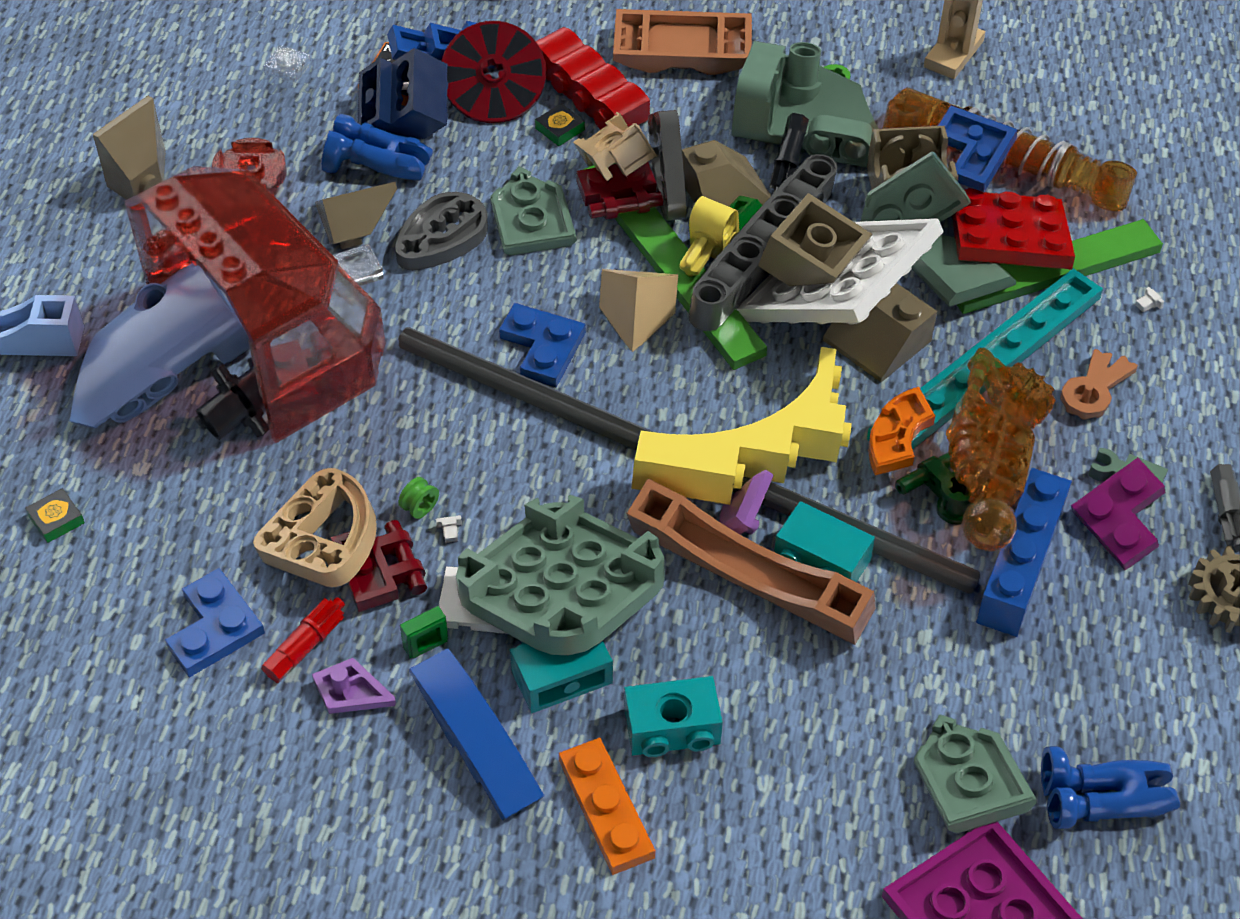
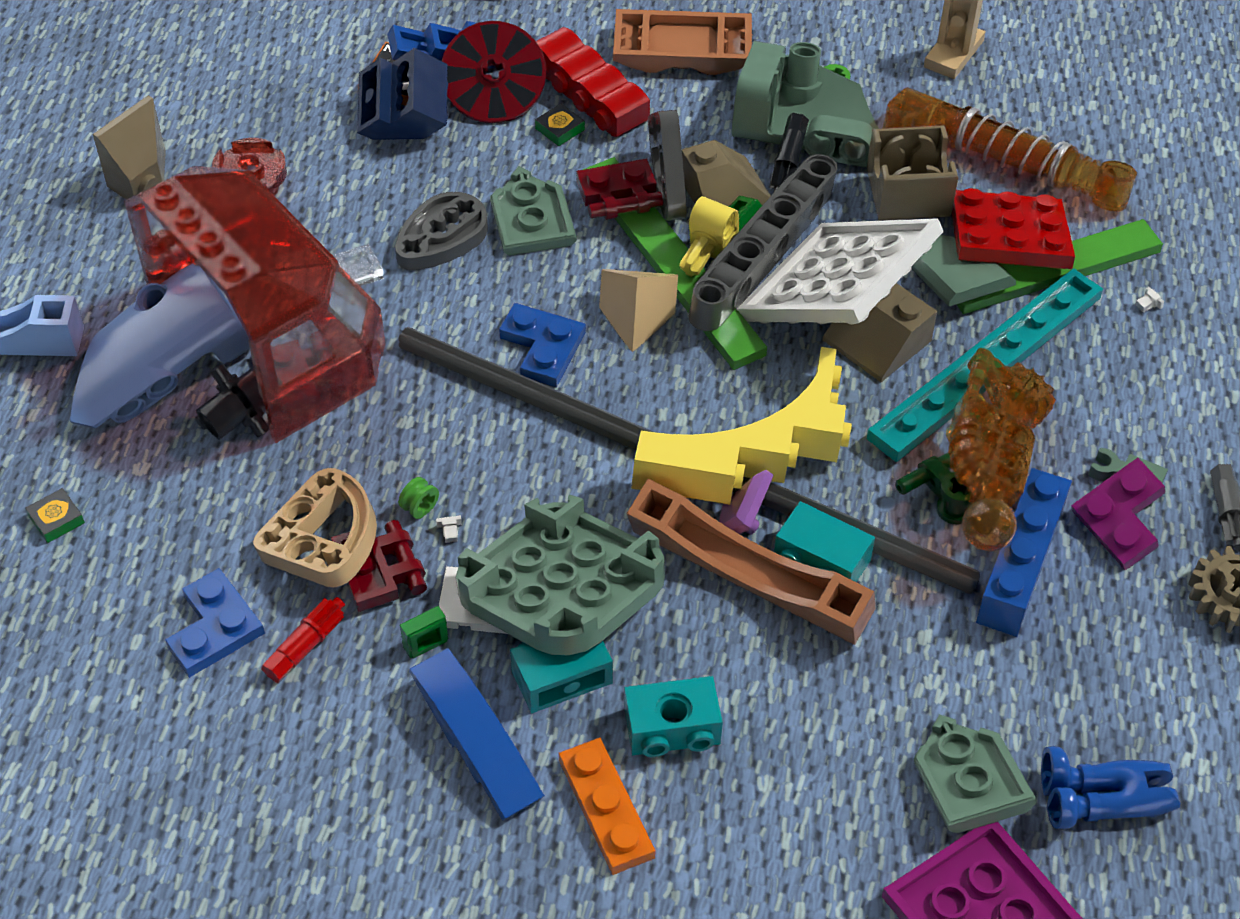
clear plate [263,45,312,85] -> none
medium lavender piece [312,658,396,714] -> none
dark tan slope [315,182,397,249] -> none
blue piece [321,114,433,181] -> none
tan piece [573,112,657,180] -> none
dark tan slope [758,193,872,286] -> none
sand green tile [860,151,971,222] -> none
orange tile [868,387,935,476] -> none
blue plate [938,105,1017,192] -> none
nougat piece [1060,349,1138,420] -> none

